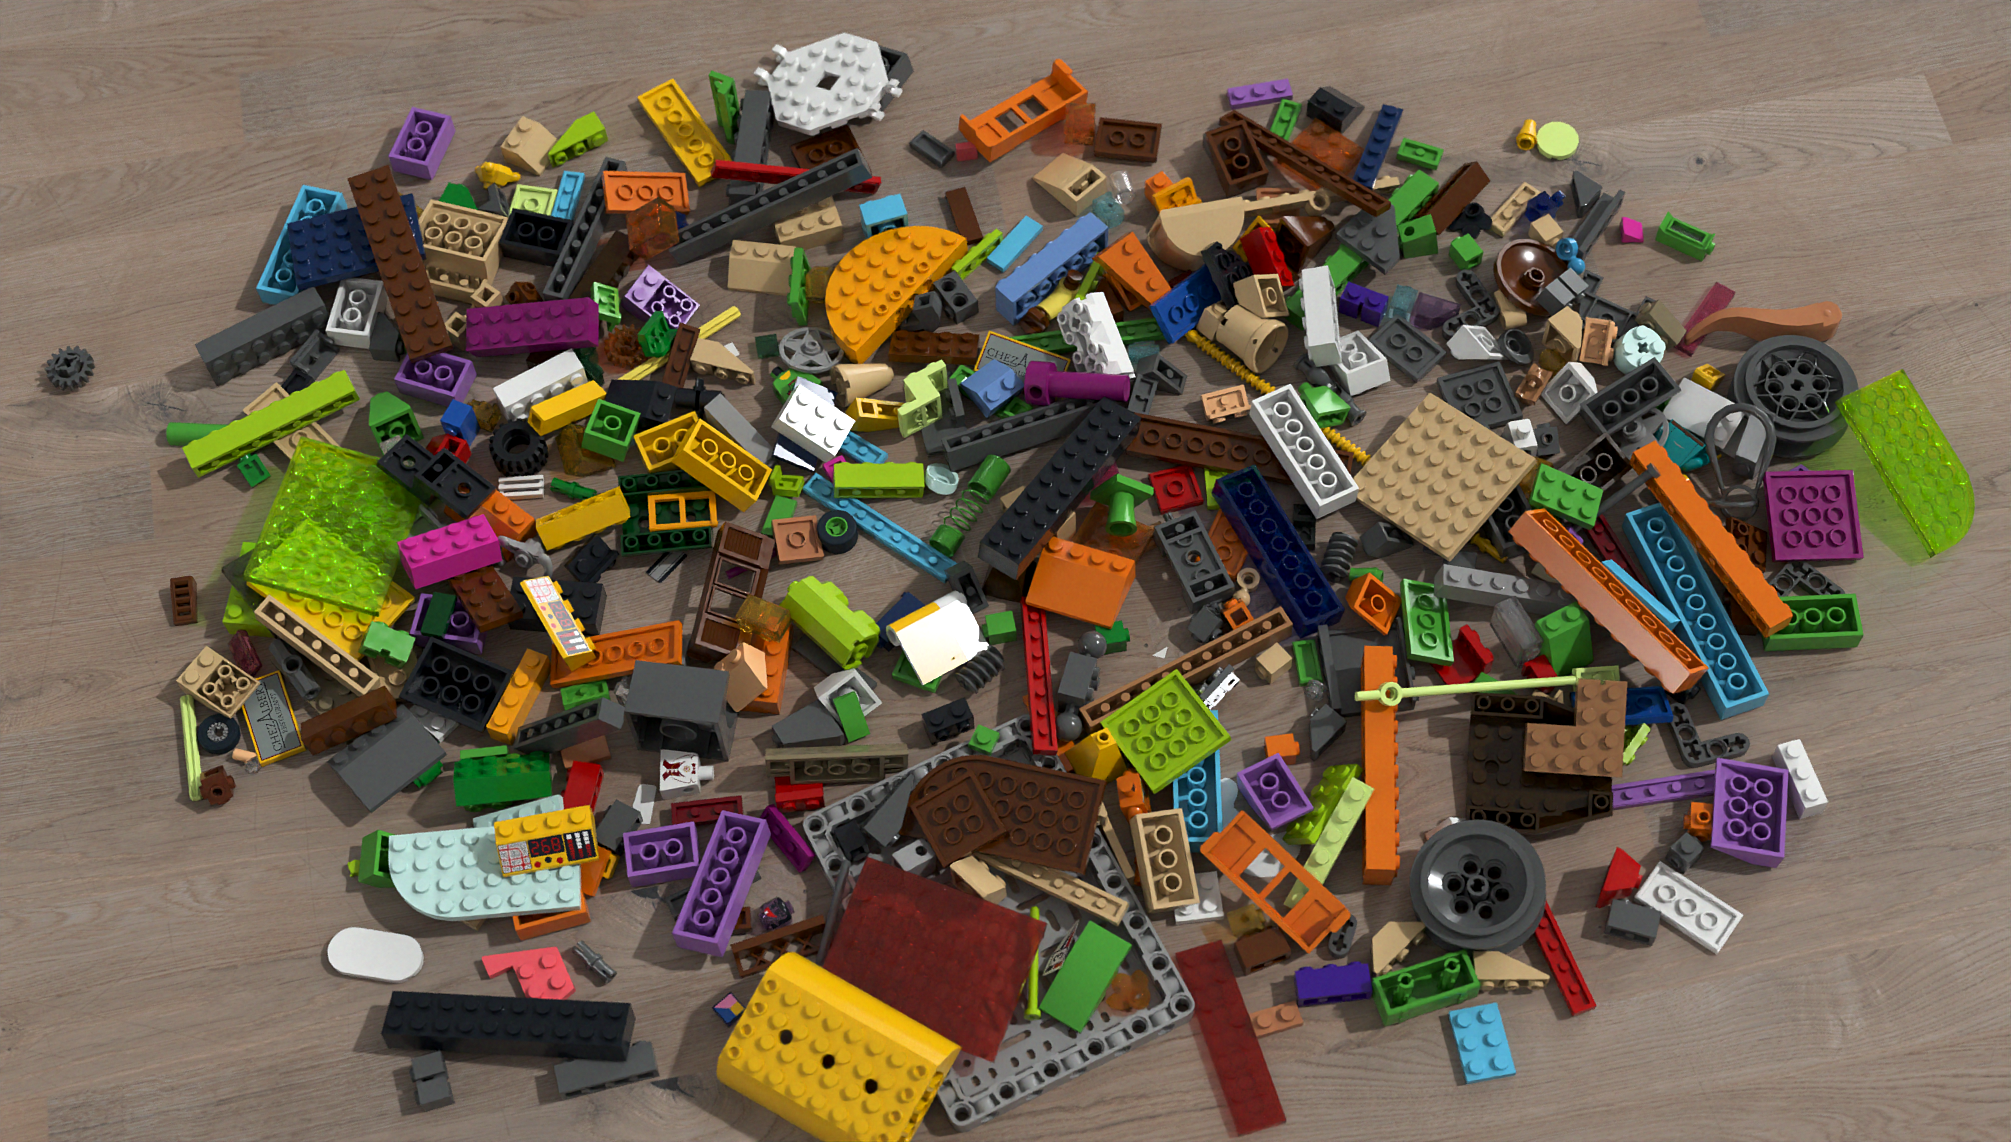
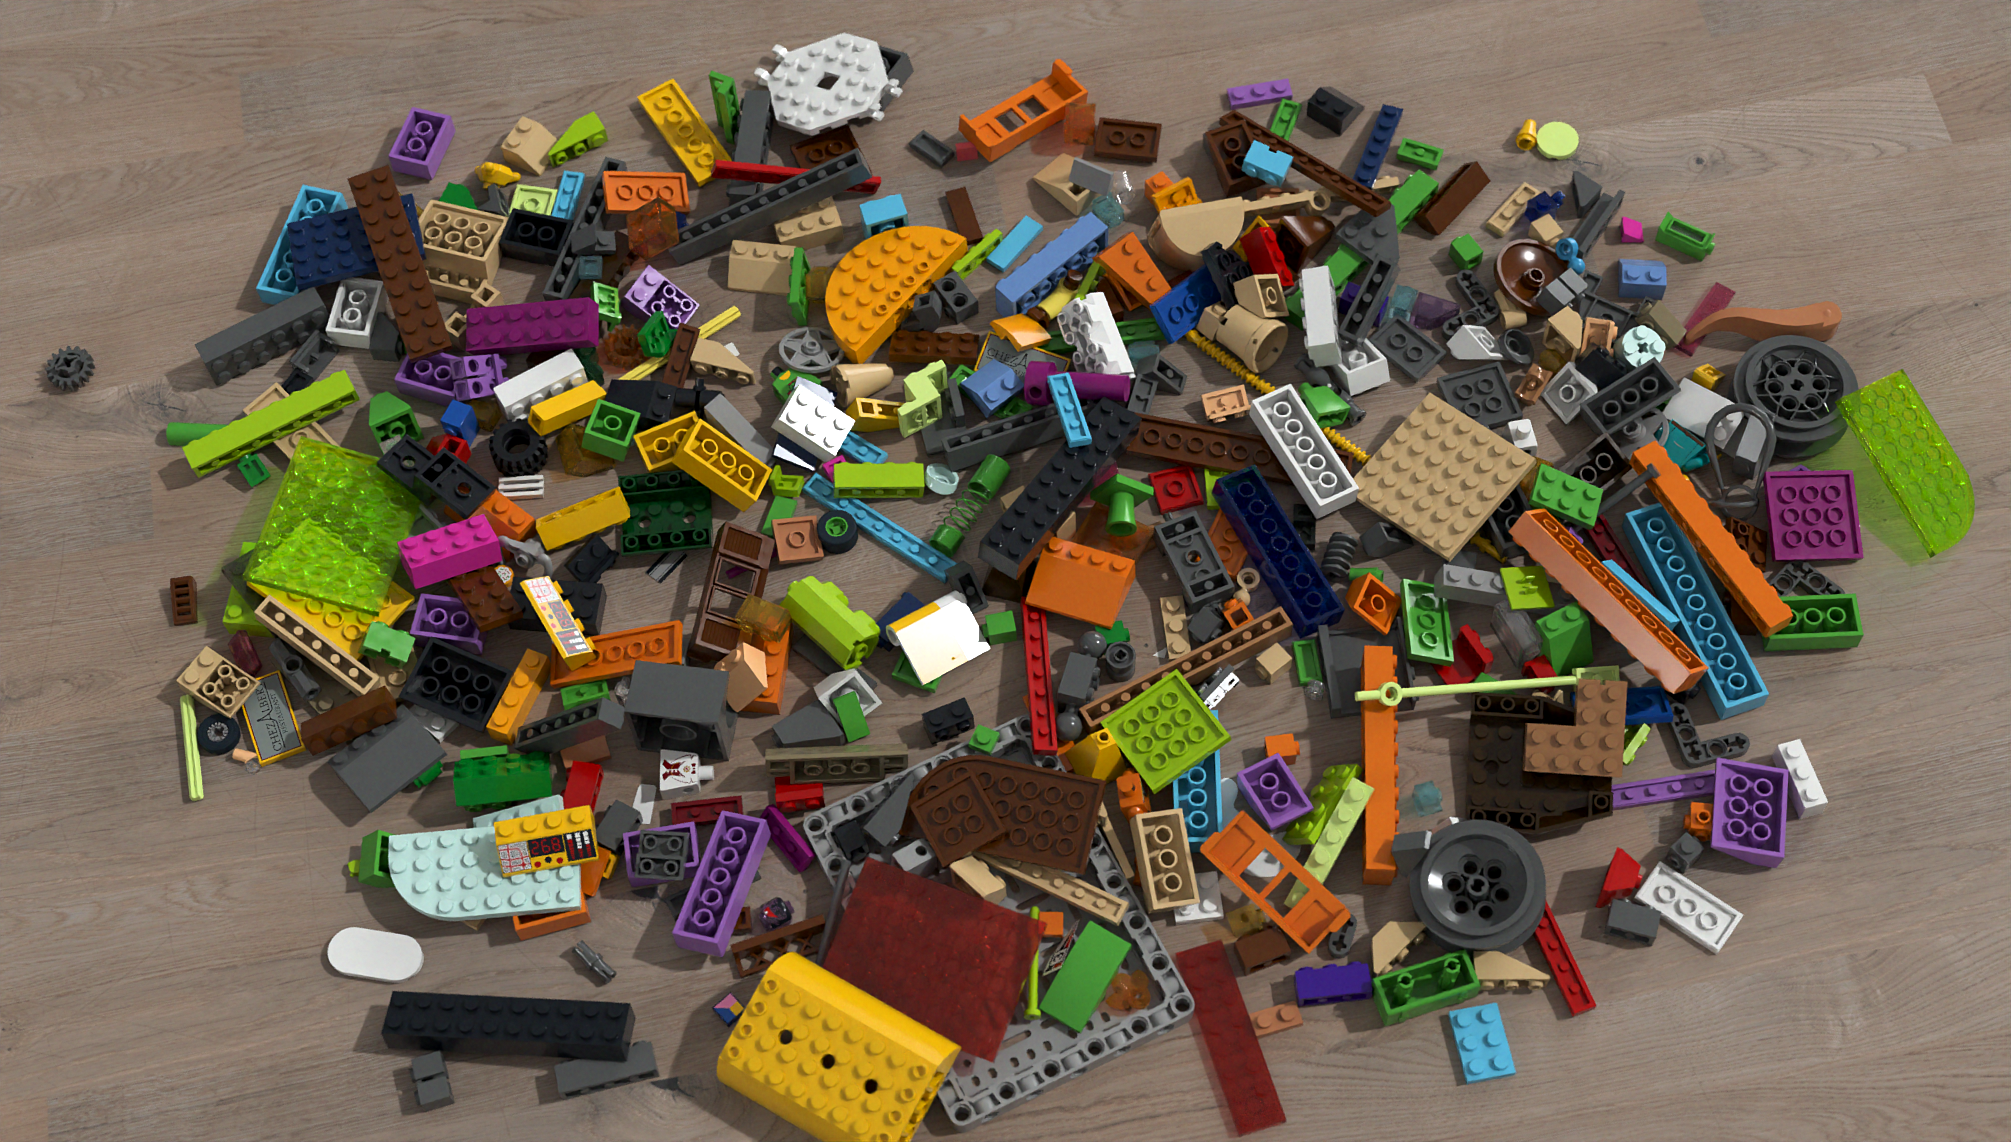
copper brick [199,765,236,805] -> none
dark green tile [420,592,457,639] -> none
coral wing [481,946,576,1000] -> none
reddish brown brick [505,281,543,305] -> none
green pin [550,477,597,500] -> none
light orange window [648,491,718,532] -> none
clear green tile [755,334,780,359] -> none
dark grey piece [955,645,1005,694] -> none
clear orange plate [1277,118,1365,189] -> none
dark grey slope [1309,704,1347,762] -> none
bright green torso [1398,214,1439,259] -> none
black plate [1449,202,1492,239] -> none
dark grey brick [1533,423,1560,456] -> none
none -> medium lavender hips [450,354,510,401]
none -> tile [494,565,515,588]
none -> dark grey slope [570,224,616,254]
none -> clear light blue plate [579,256,603,279]
none -> dark grey slope [635,830,689,881]
none -> light orange slope [990,313,1052,352]
none -> orange tile [1039,912,1064,938]
none -> medium azure tile [1047,372,1092,448]
none -> light grey slope [1069,157,1114,196]
none -> dark grey wheel [1105,641,1136,682]
none -> tan plate [1160,595,1191,663]
none -> medium azure brick [1242,140,1293,187]
none -> dark grey brick [1338,255,1400,348]
none -> dark grey slope [1391,830,1432,878]
none -> clear light blue brick [1412,780,1443,817]
none -> lime piece [1500,566,1555,611]
none -> black brick [1575,342,1627,390]
none -> medium blue slope [1618,259,1667,300]

